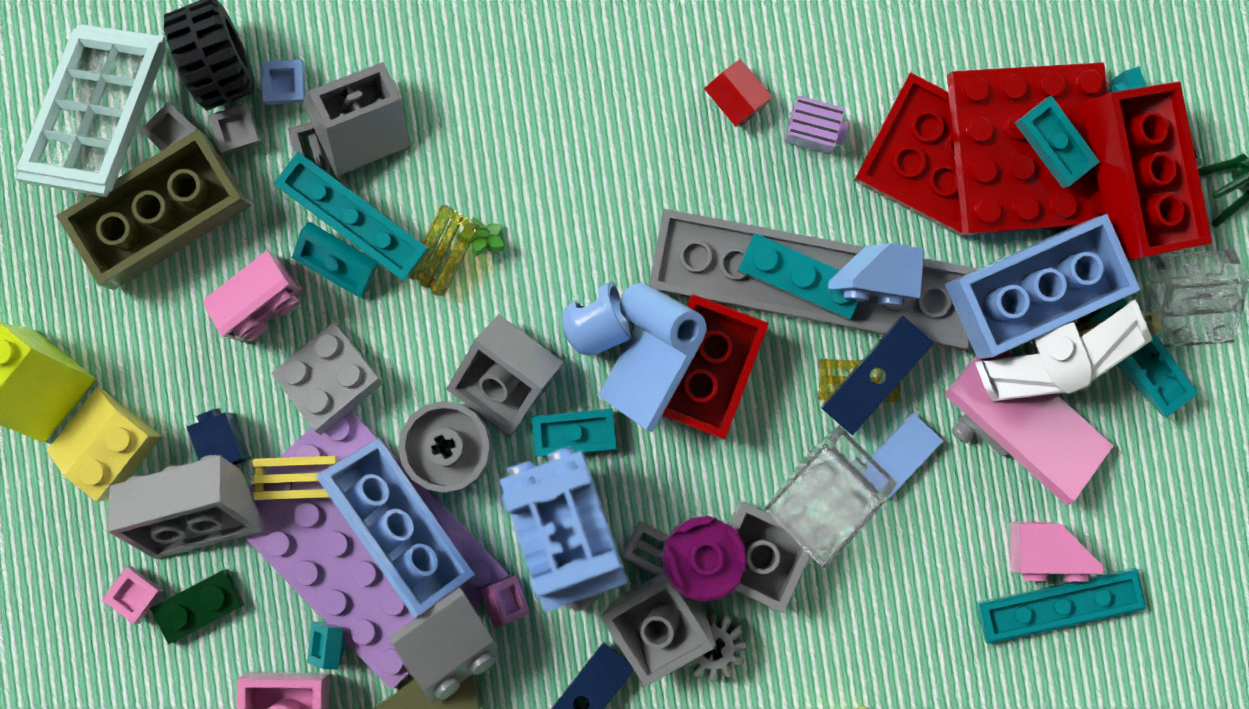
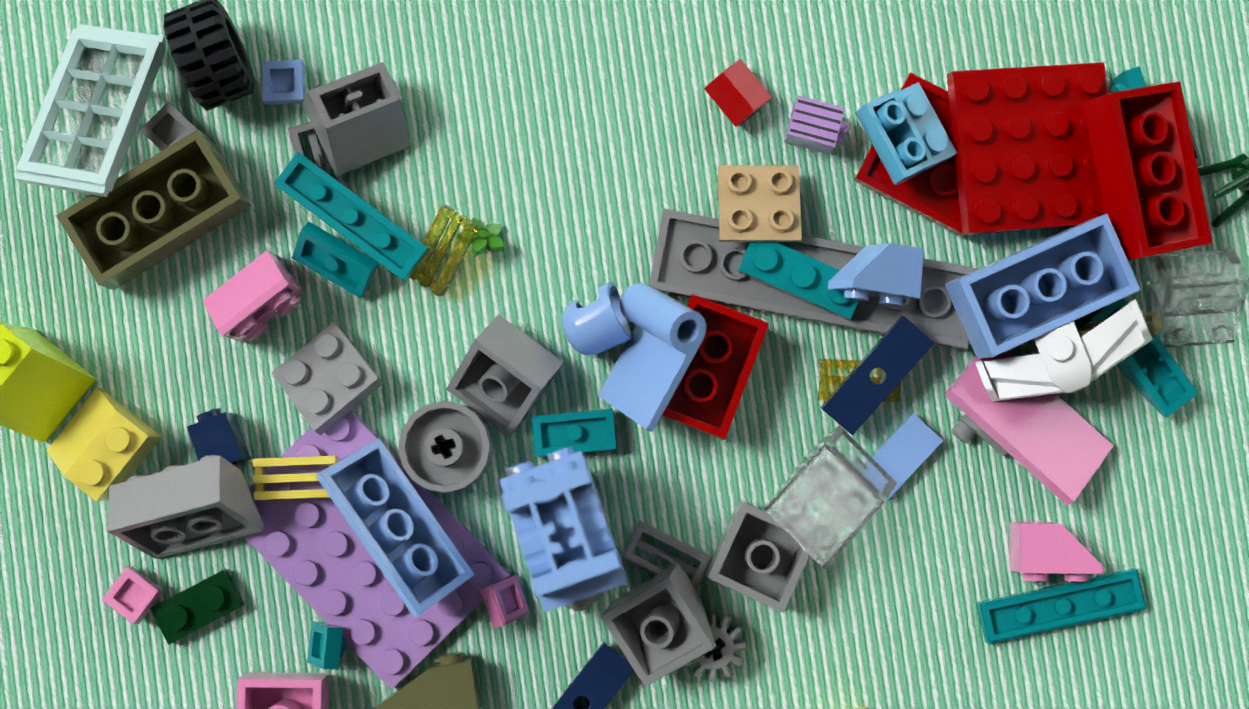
light grey plate [208,103,262,156] -> none
light grey slope [388,587,500,703] -> none
magenta tile [662,516,747,602] -> none
teal plate [1015,96,1100,188] -> none
none -> tan hinge [717,165,802,242]
none -> medium azure brick [856,82,957,186]

